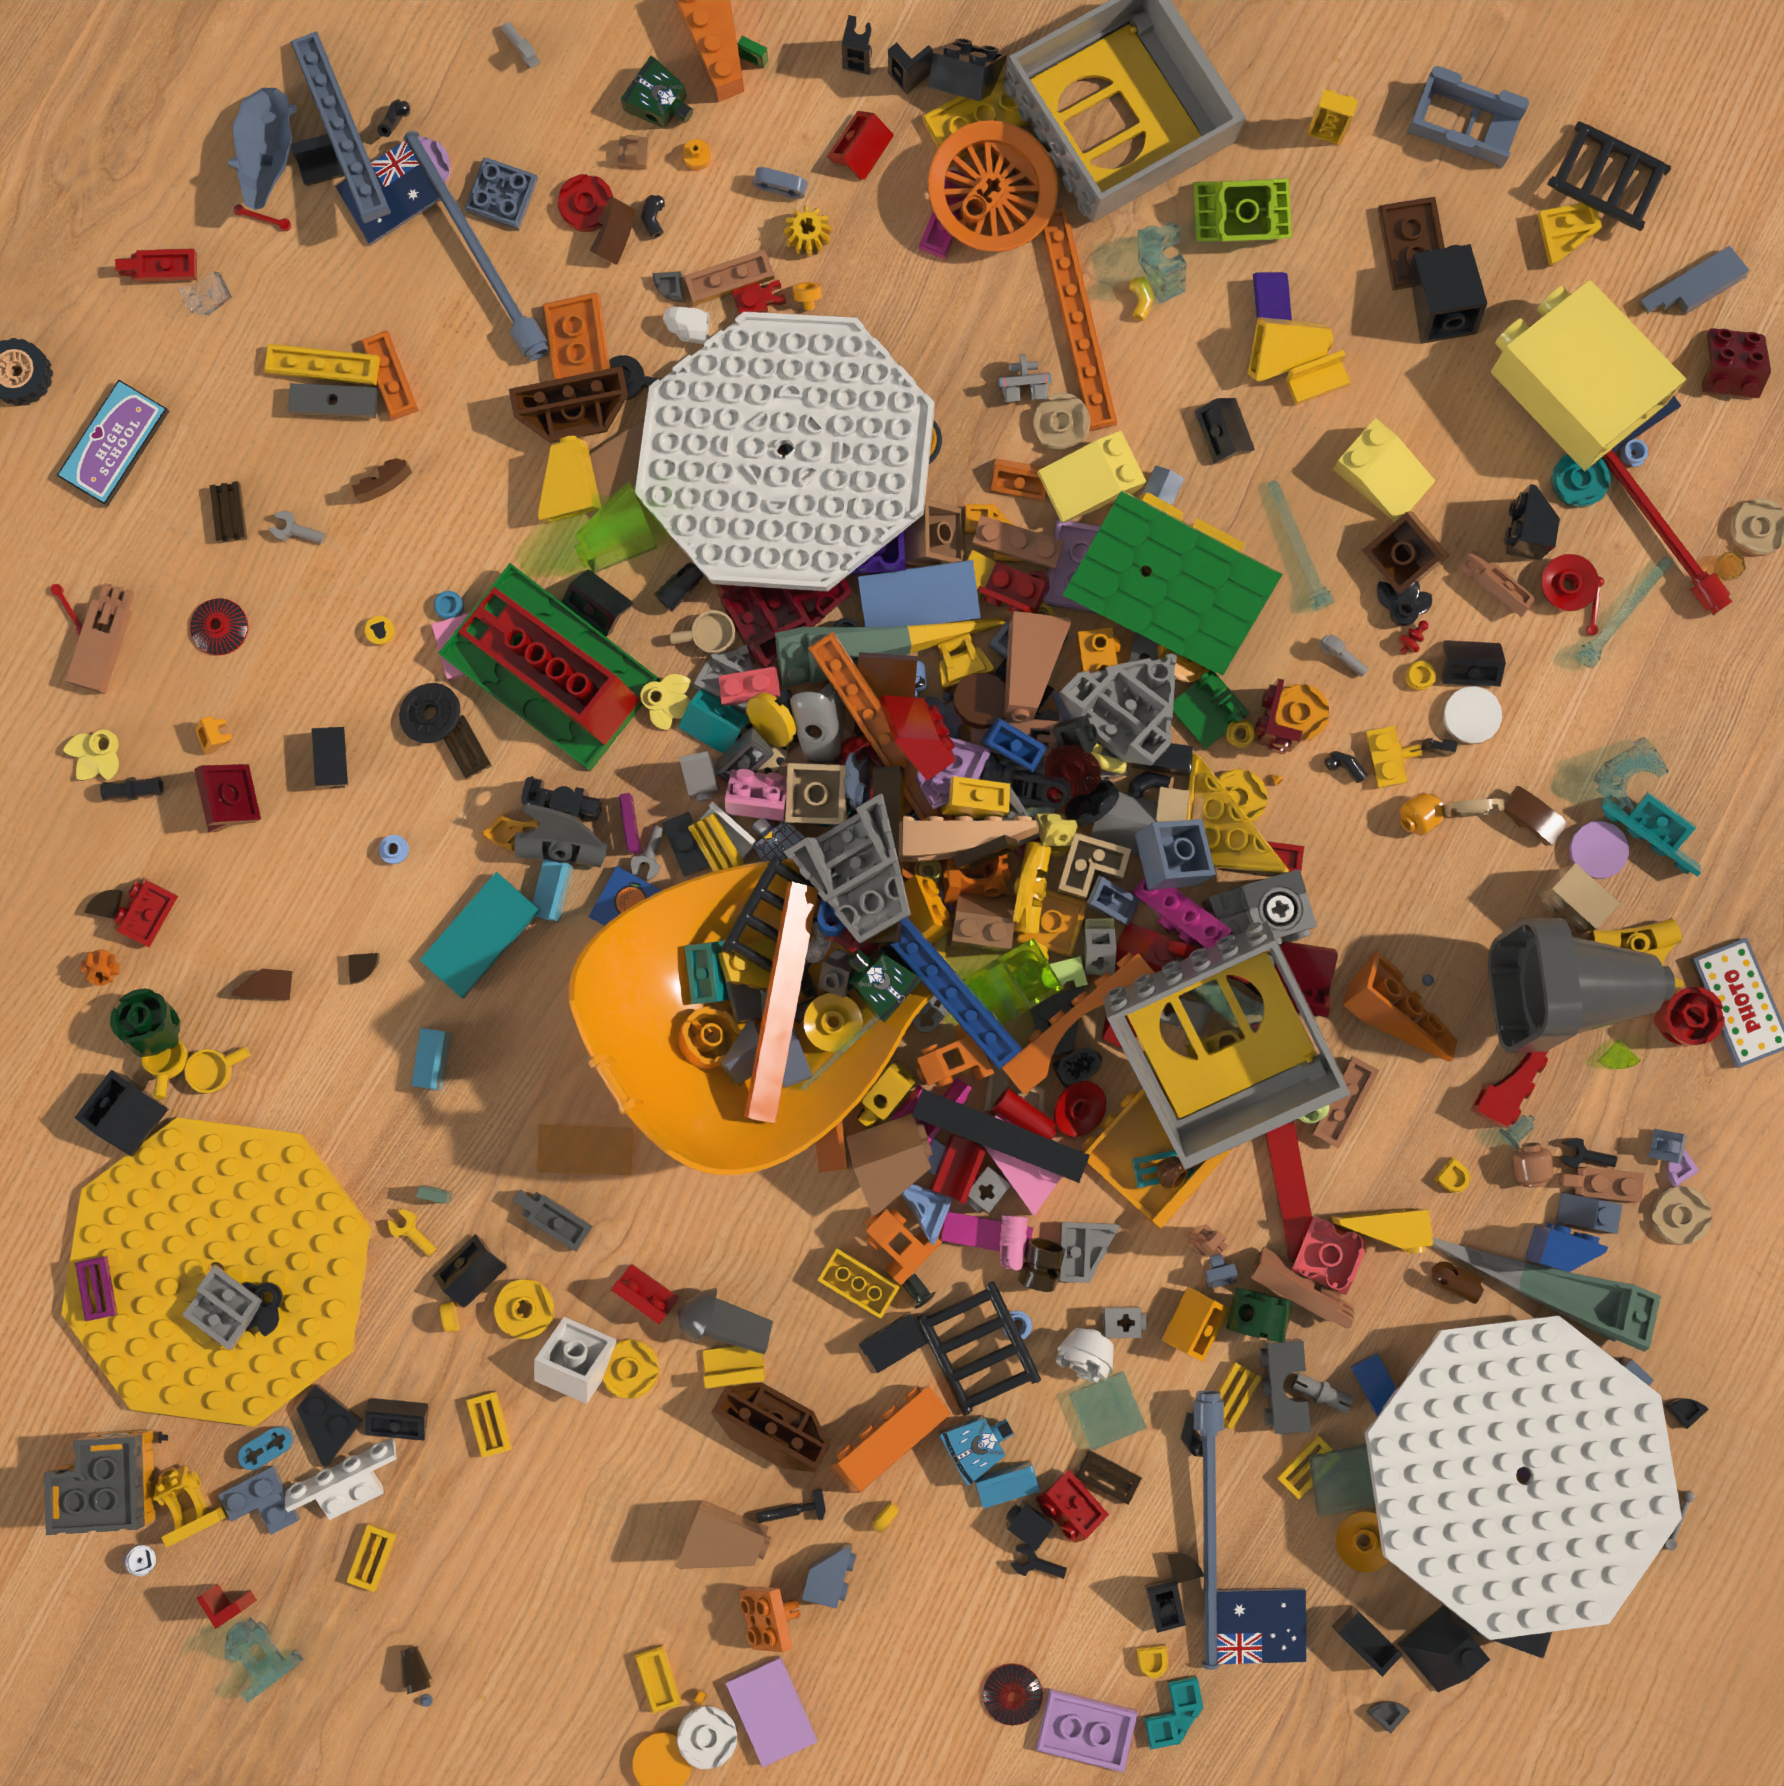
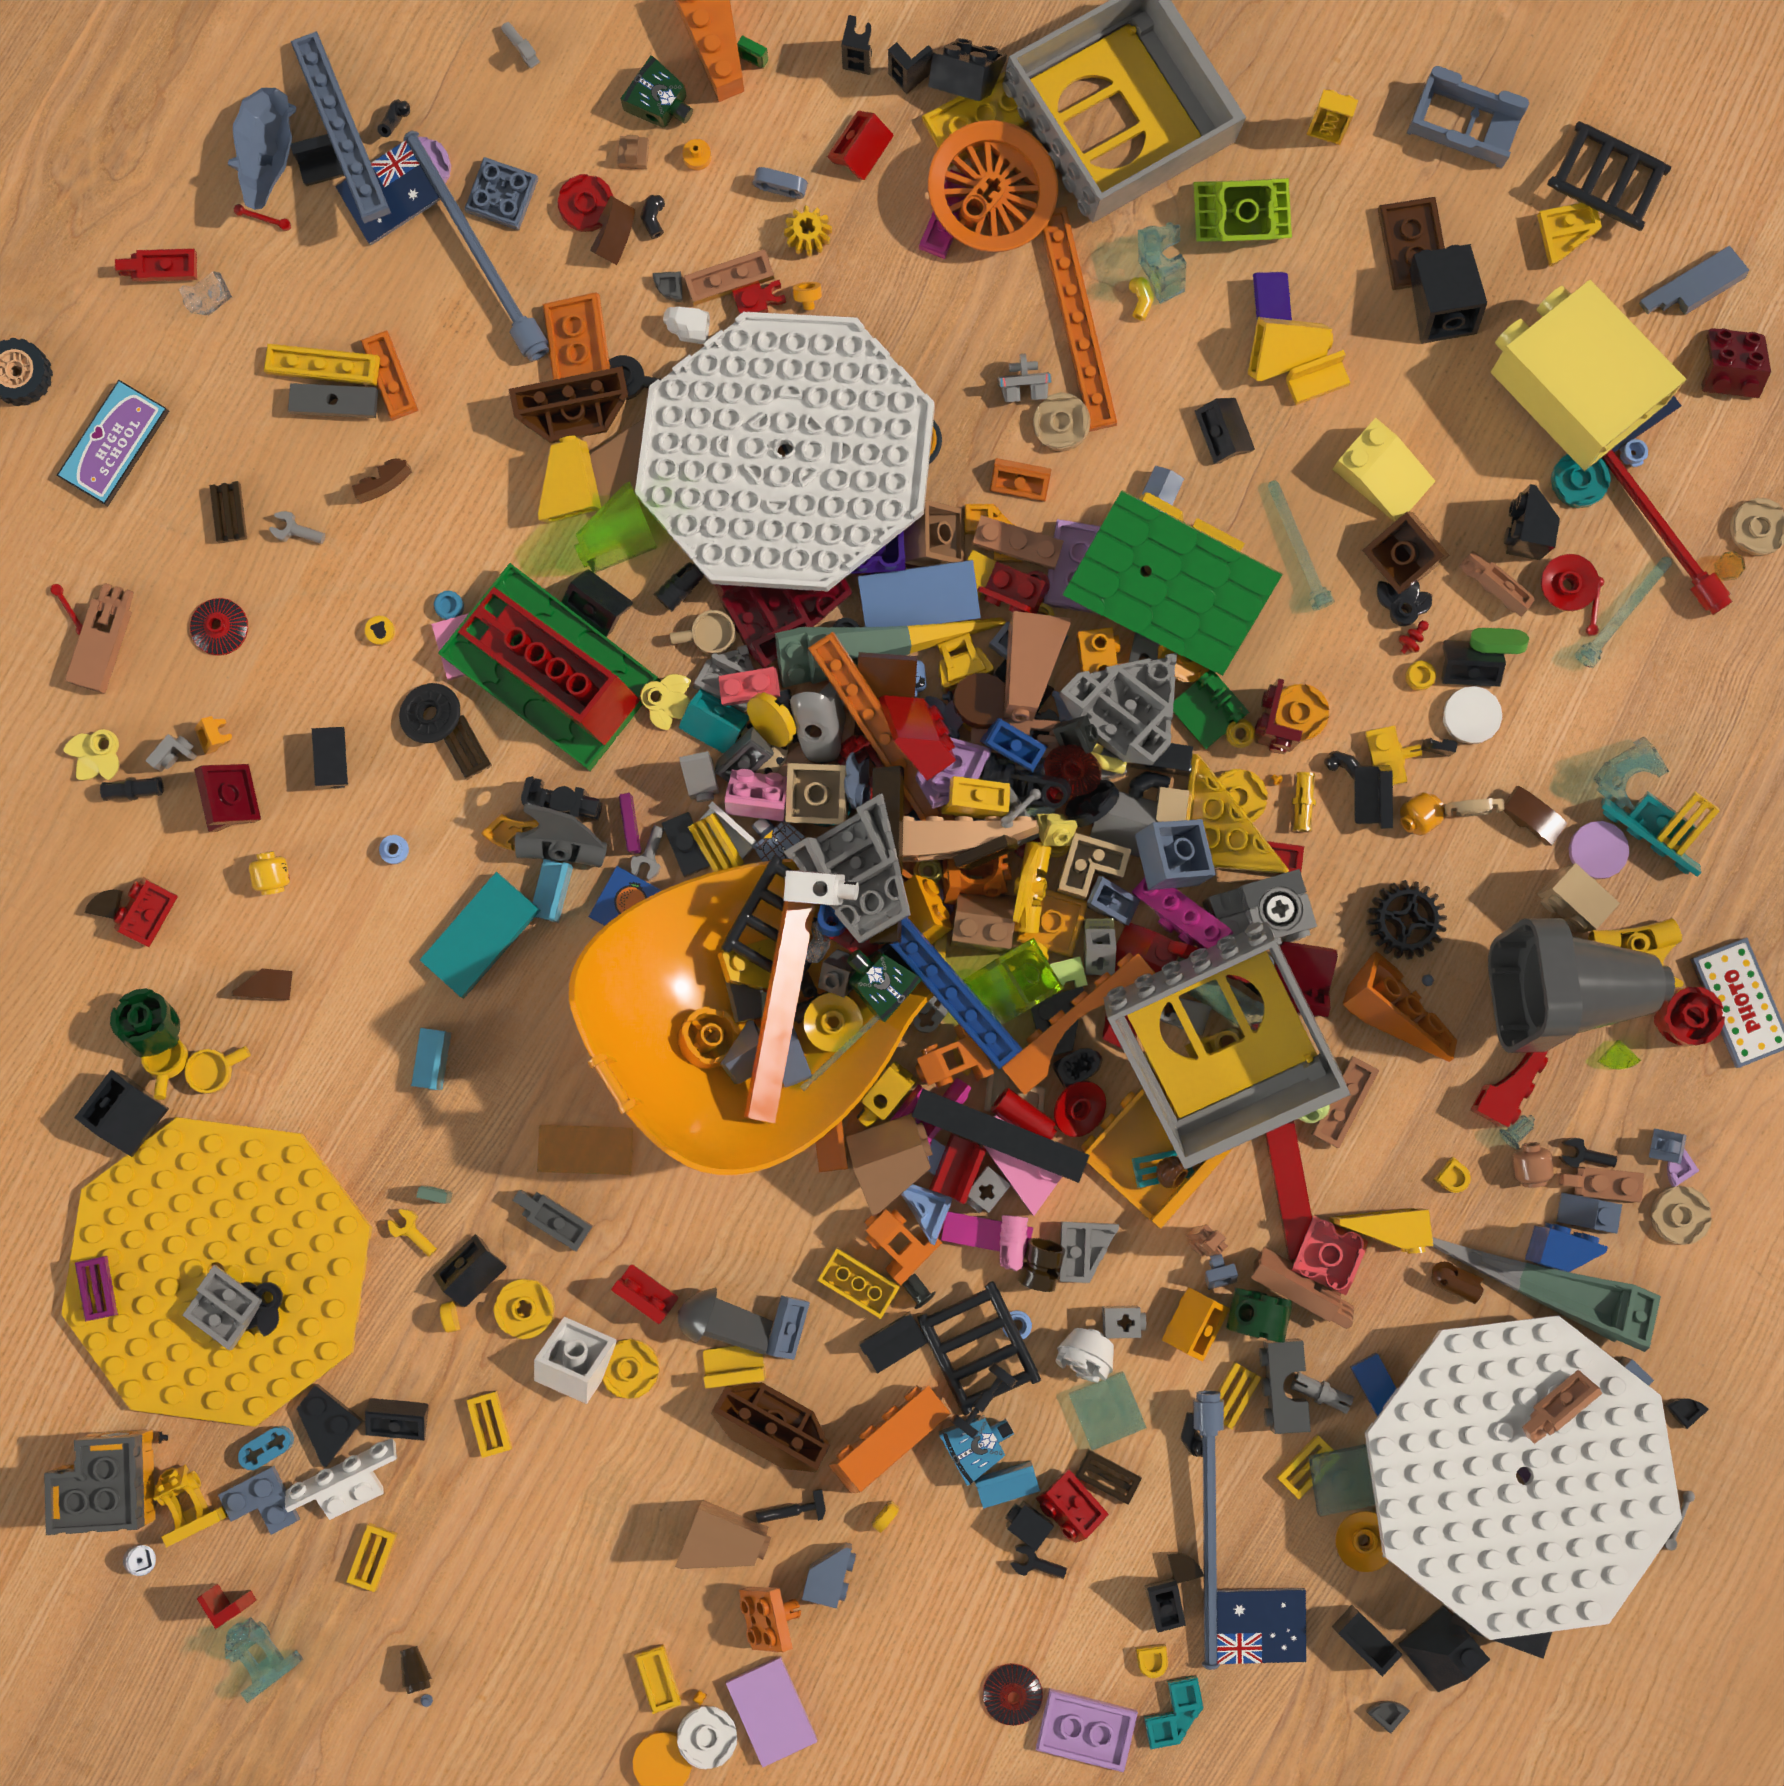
orange gear [80,949,120,986] -> none
dark brown tile [349,953,380,984] -> none
teal panel [684,941,729,1004] -> none
light yellow slope [1037,431,1146,523] -> none
light grey bar [1319,634,1368,677] -> none
none -> light grey bracket [145,734,197,772]
none -> yellow head [249,851,290,895]
none -> sand blue plate [766,1295,810,1360]
none -> white torso [784,870,859,905]
none -> black wheel [950,1362,1017,1439]
none -> light grey hinge [1001,788,1041,828]
none -> yellow pin [1292,772,1316,832]
none -> black panel [1354,765,1393,829]
none -> black gear [1366,880,1447,960]
none -> bright green tile [1469,628,1529,654]
none -> nougat hinge [1522,1370,1602,1444]
none -> yellow tile [1657,791,1720,856]

